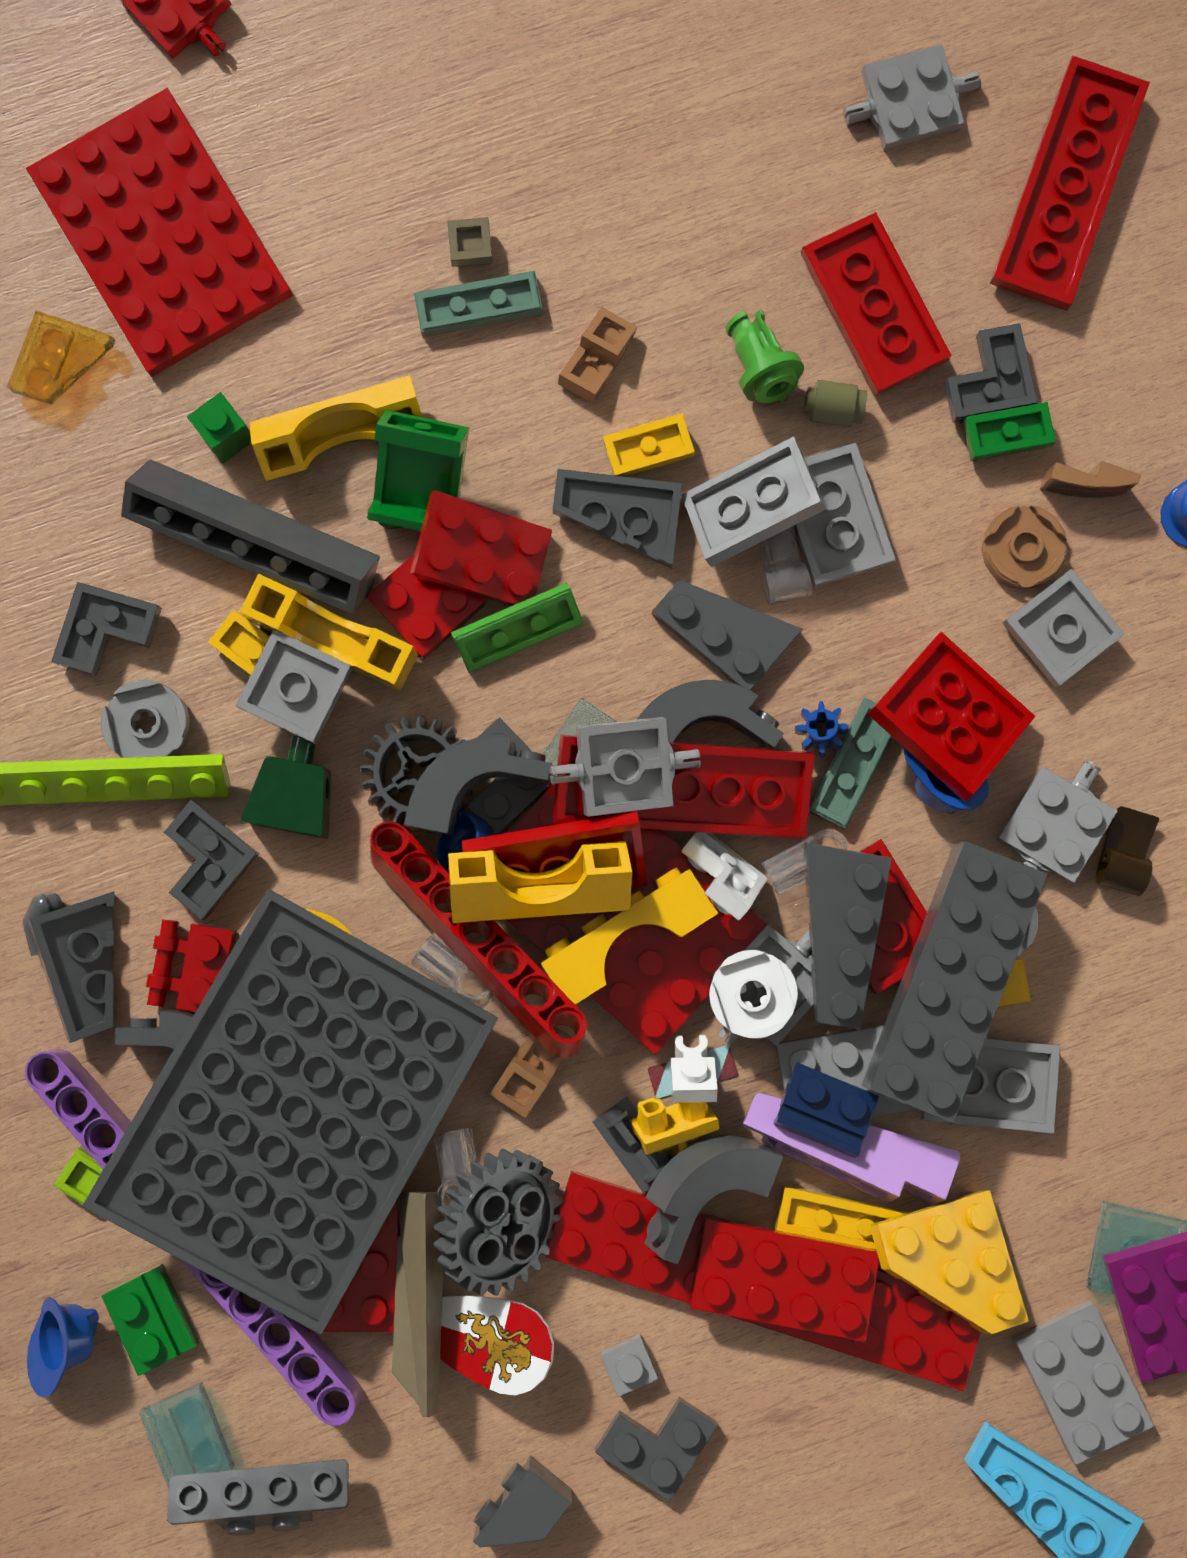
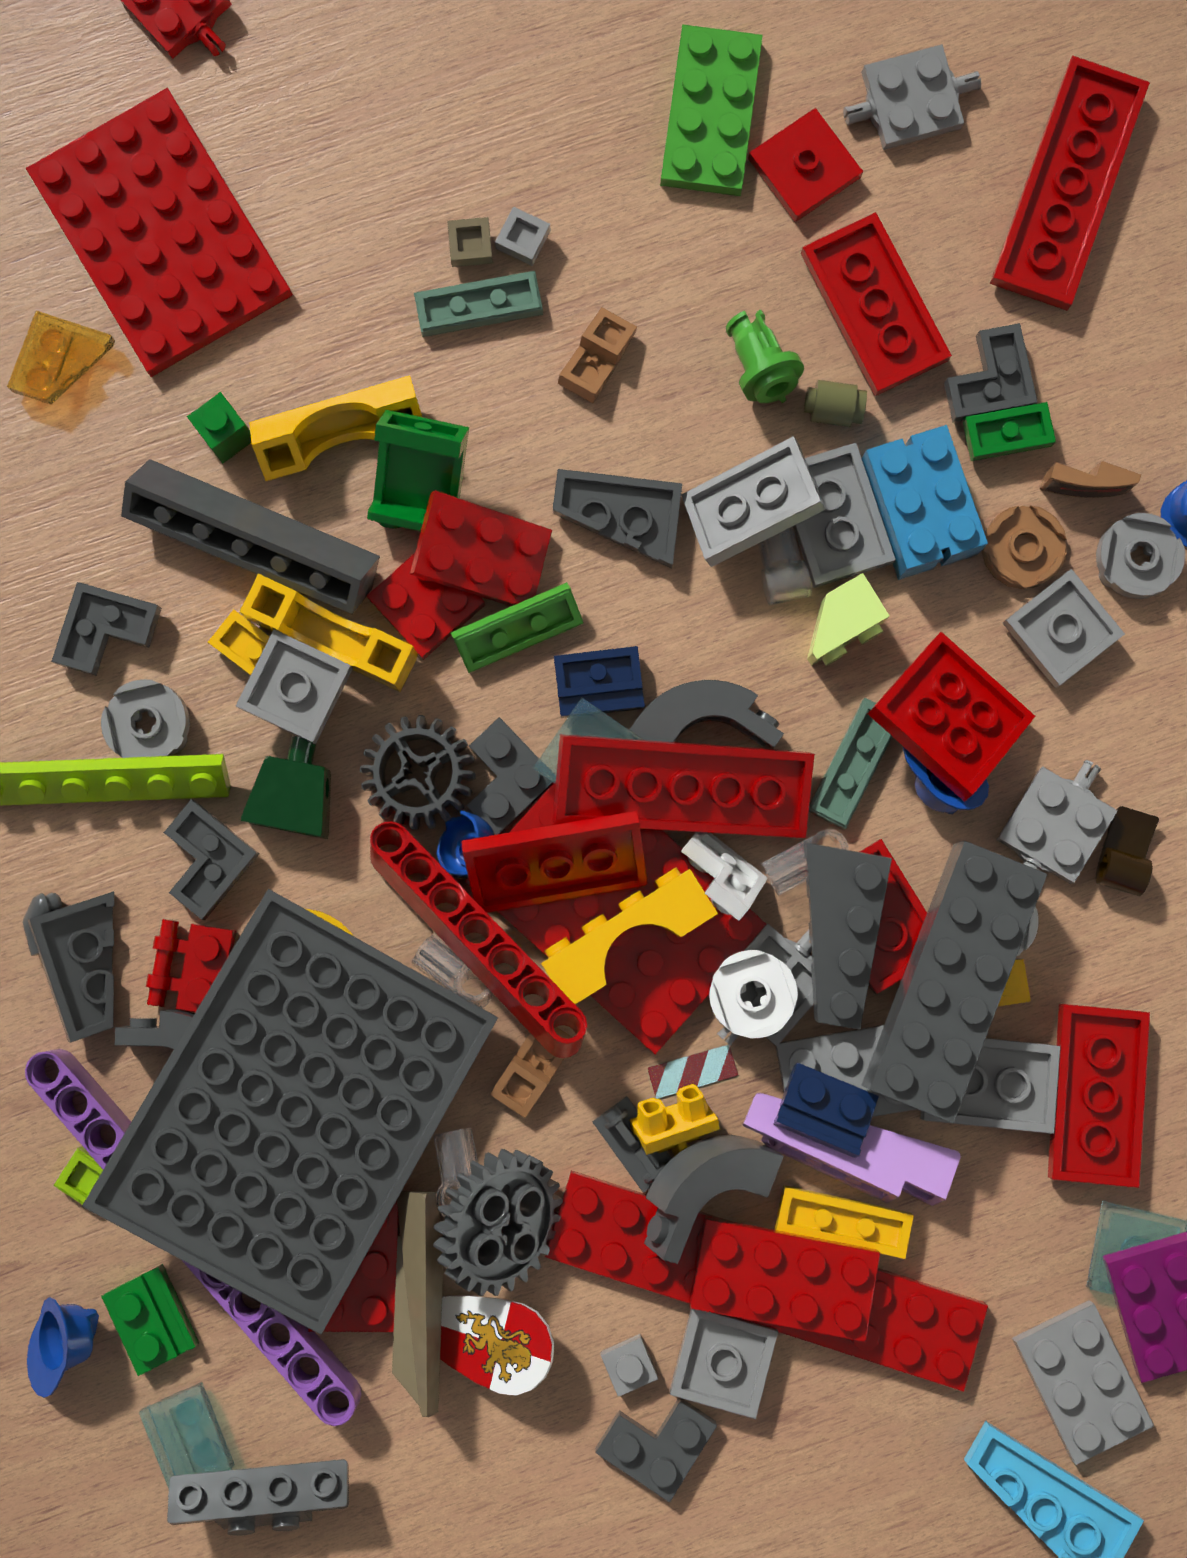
dark grey arch [404,736,553,837] -> none
yellow arch [448,841,632,923] -> none
dark grey slope [473,1456,572,1548] -> none
light grey plate [549,717,701,817] -> none
yellow plate [603,413,695,477] -> none
dark grey wing [652,580,802,690] -> none
white plate [671,1035,717,1103] -> none
blue gear [795,701,849,757] -> none
yellow plate [869,1190,1029,1334] -> none
none -> light grey plate [495,207,551,266]
none -> dark blue plate [554,646,645,718]
none -> bright green plate [660,24,763,196]
none -> light grey plate [670,1309,778,1419]
none -> red plate [748,107,863,223]
none -> yellowish green slope [807,573,889,666]
none -> dark azure piece [862,425,988,580]
none -> red plate [1048,1004,1150,1188]
none -> light grey plate [1096,513,1185,599]

